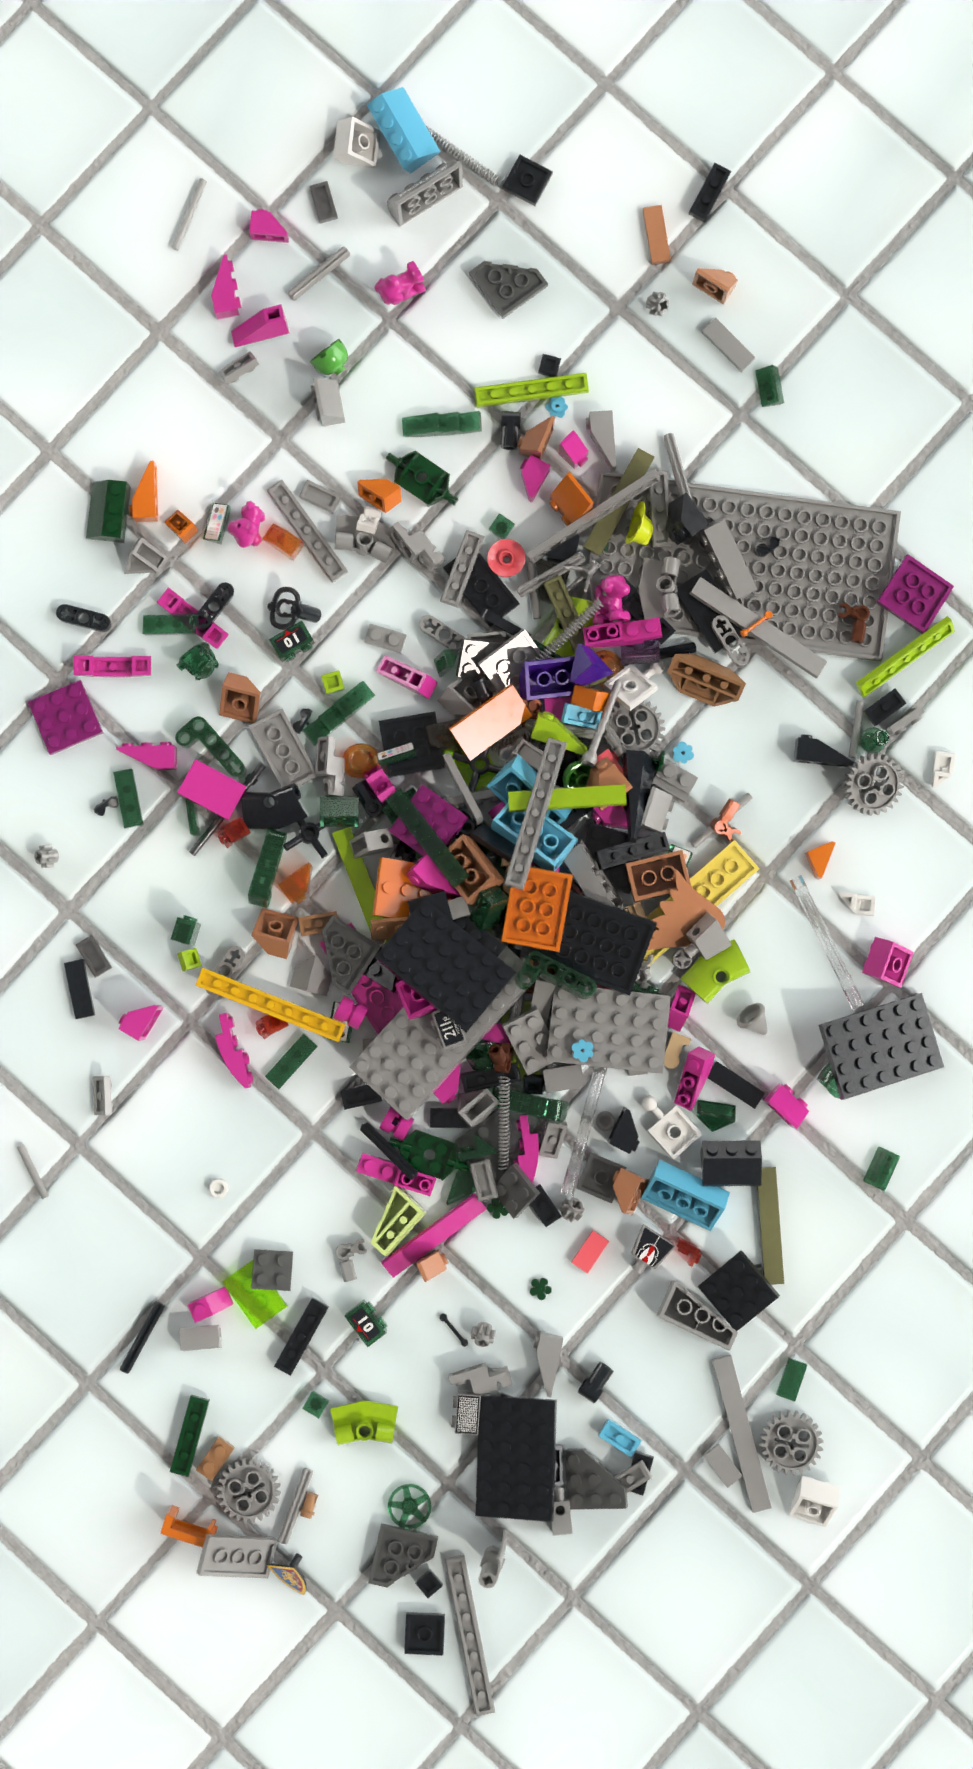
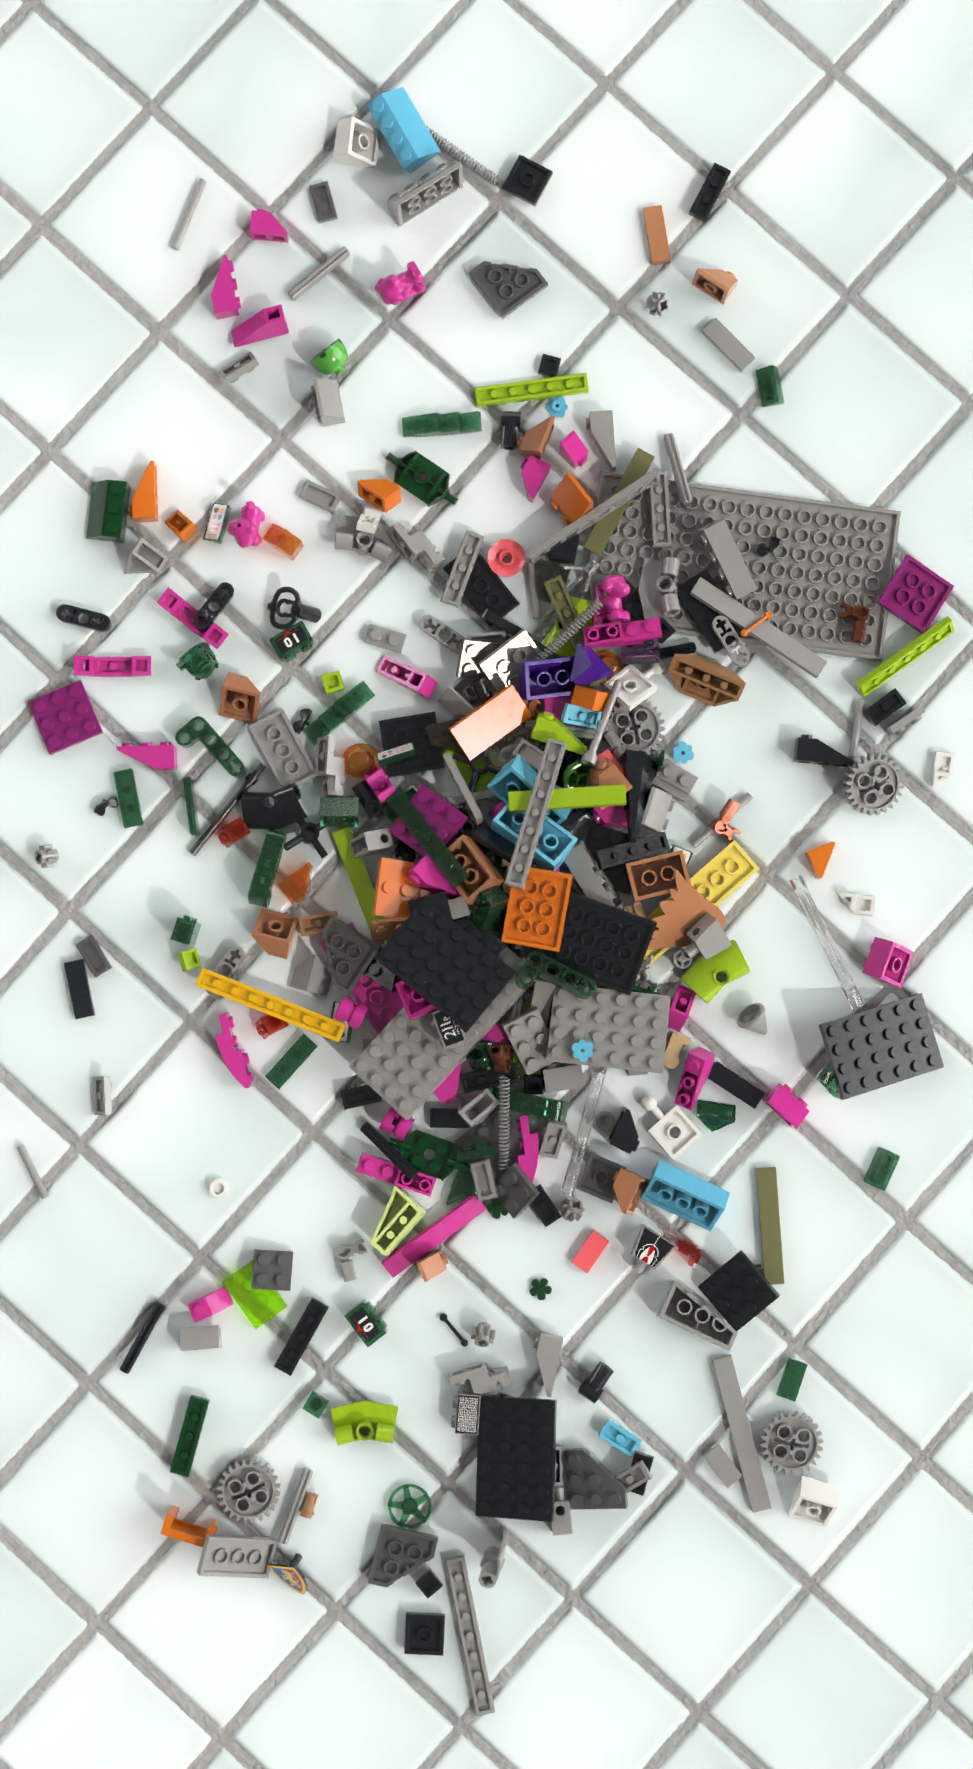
dark pink slope [118,1005,164,1041] -> none
clear green tile [142,614,197,635] -> none
dark pink tile [177,759,247,820] -> none
medium nougat plate [196,1436,235,1481] -> none
light grey tile [267,480,348,583] -> none
clear green slope [434,649,459,678] -> none
clear green plate [489,513,515,540] -> none
light grey axle [517,552,586,597] -> none
neon yellow piece [625,501,653,545] -> none
black slope [666,492,709,545] -> none
black slope [700,1141,762,1186] -> none
clear green piece [860,727,889,754] -> none

